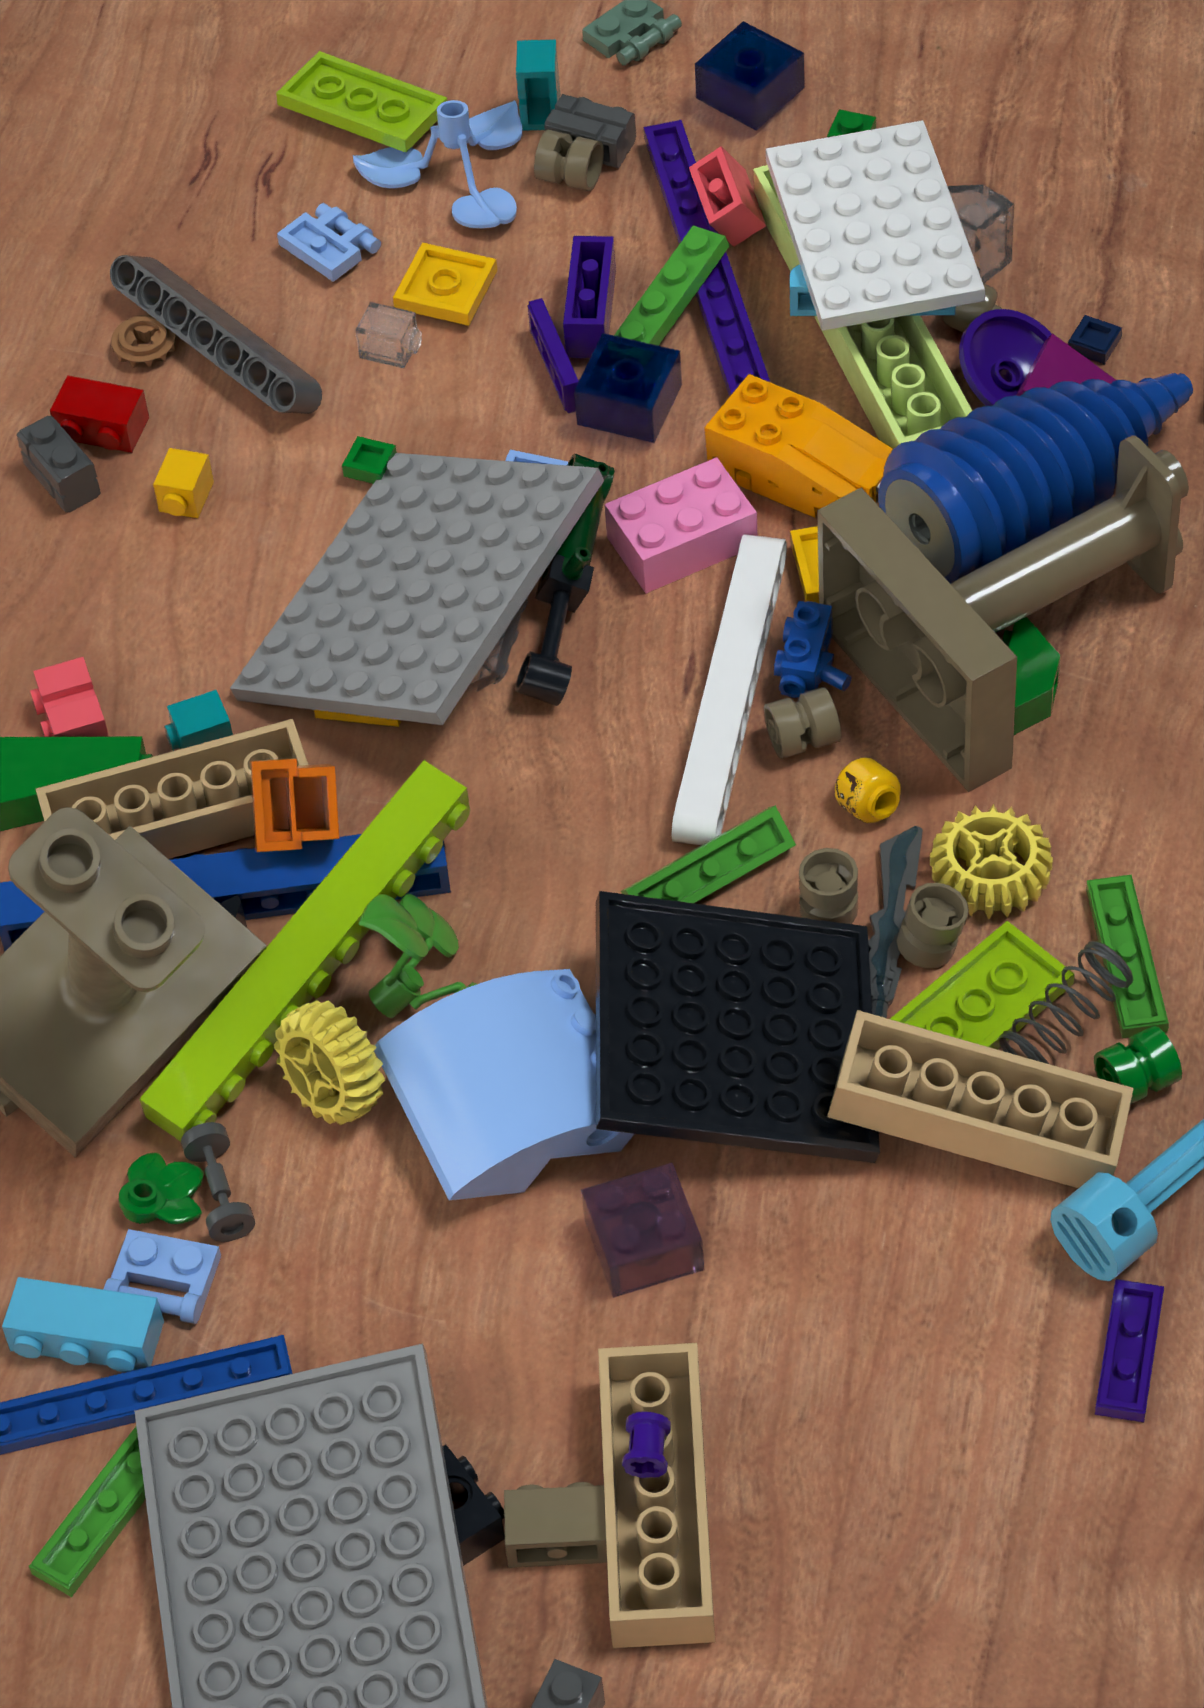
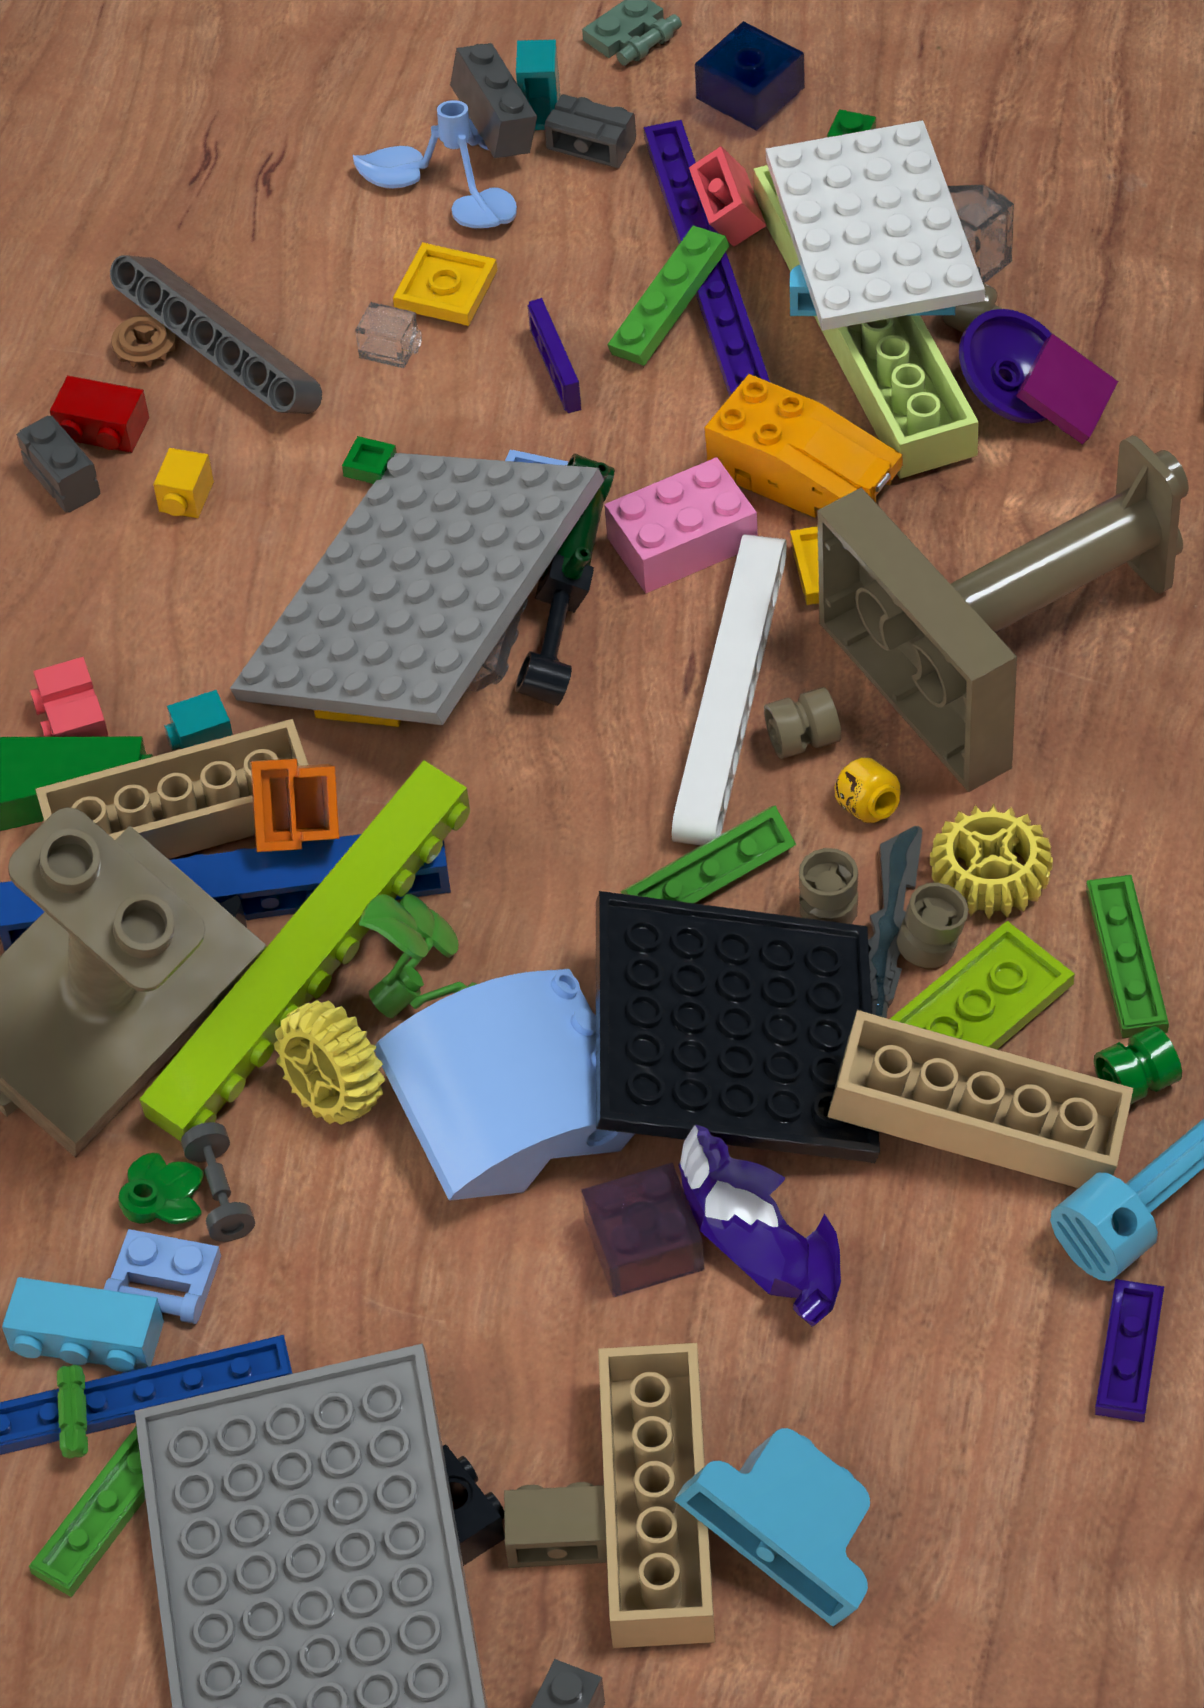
lime plate [276,51,448,153] -> none
light blue plate [277,203,381,282] -> none
dark tan wheel [534,129,604,191] -> none
dark purple brick [563,236,616,359] -> none
clear blue brick [574,333,682,443] -> none
dark purple bush [622,1412,671,1478] -> none
blue brick [774,601,852,698] -> none
blue cone [878,373,1193,584] -> none
dark grey piece [999,941,1133,1064] -> none
green slope [1002,617,1060,735] -> none
dark blue tile [1068,315,1122,364] -> none
none -> bright green axle [57,1365,88,1459]
none -> dark grey brick [450,43,537,158]
none -> medium azure brick [674,1428,870,1627]
none -> dark purple animal [678,1125,841,1327]

